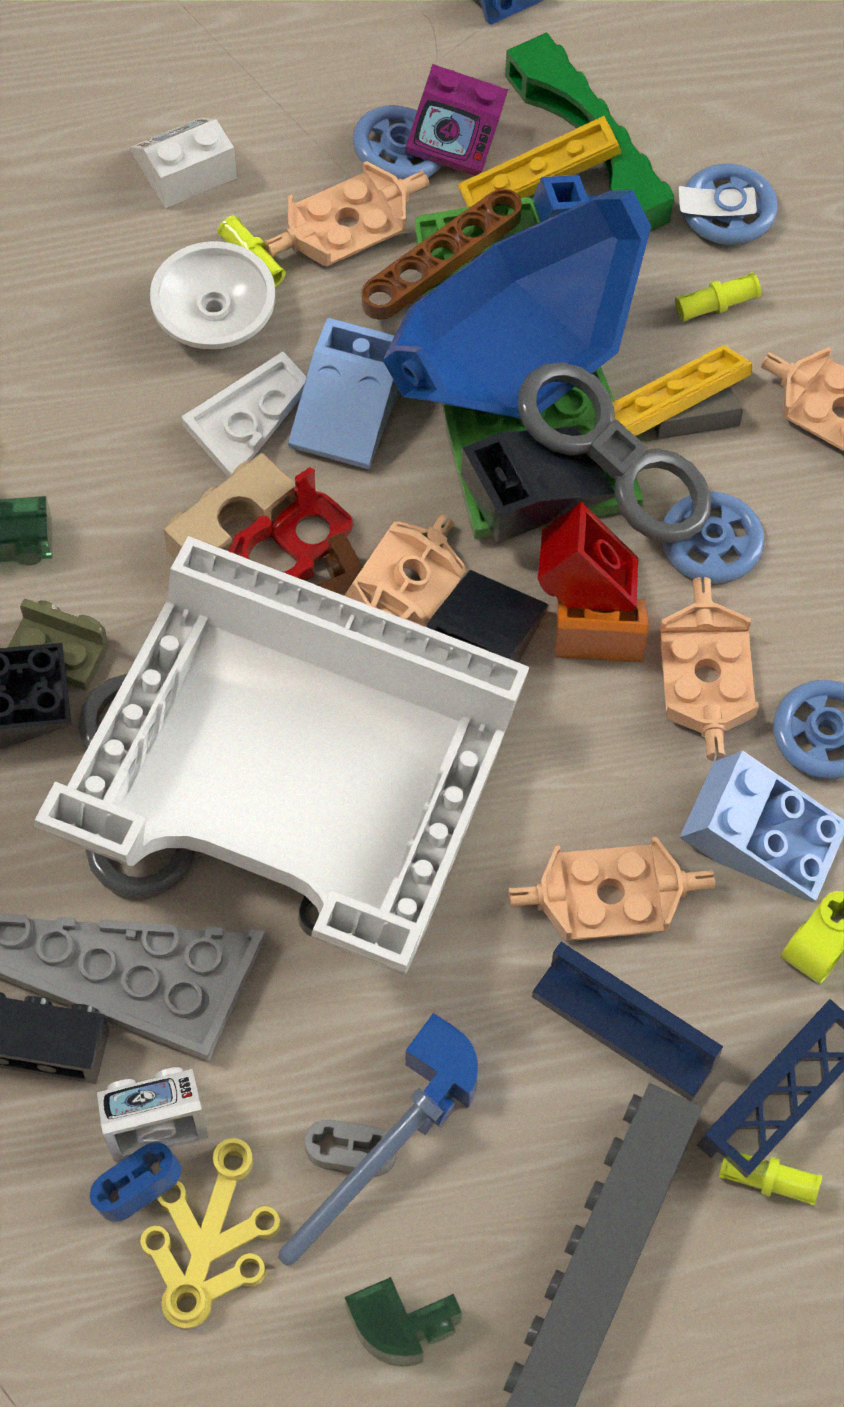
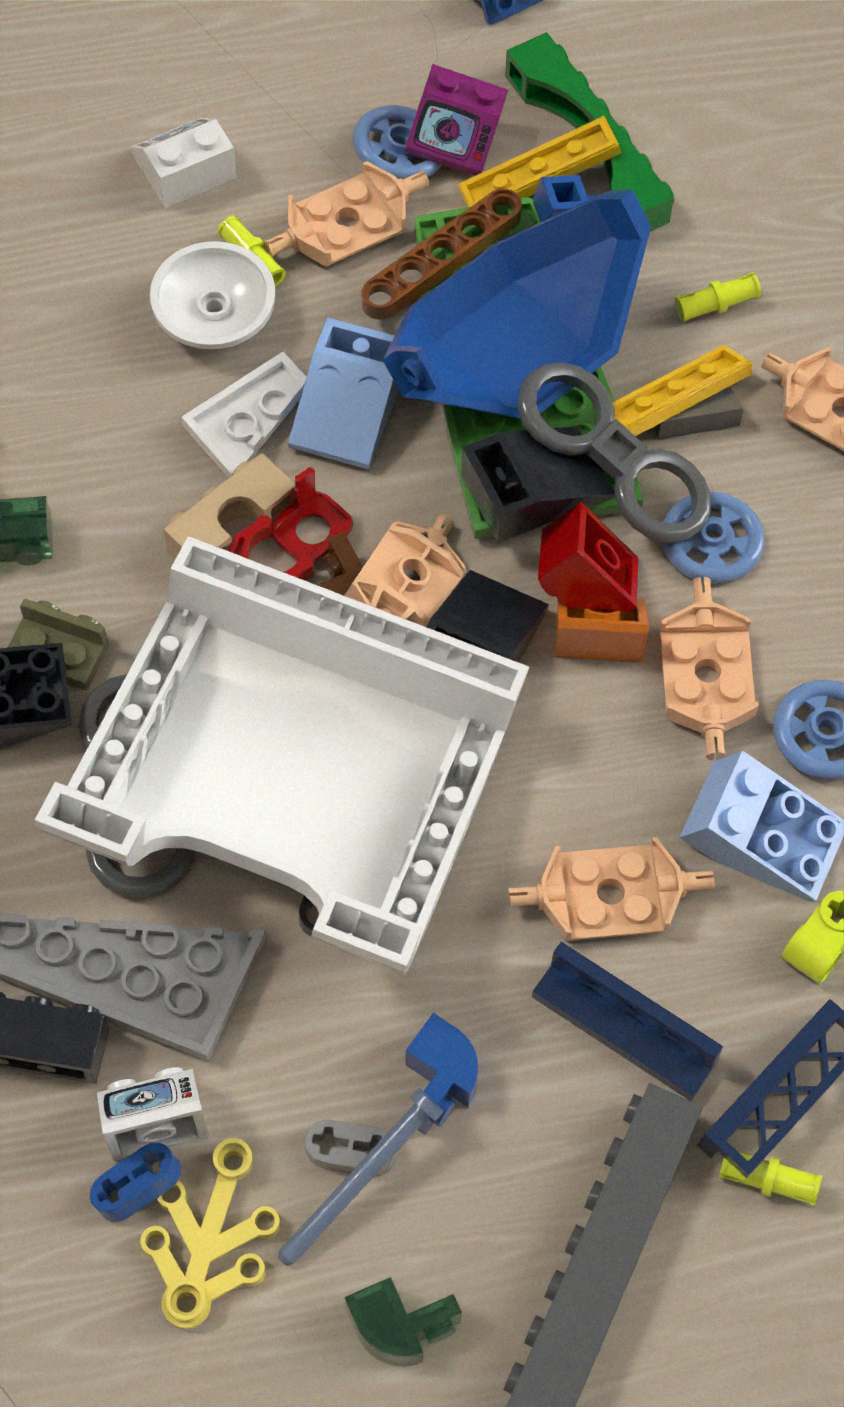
white sticker [678,186,757,216] -> none
medium blue plate [682,164,778,245] -> none

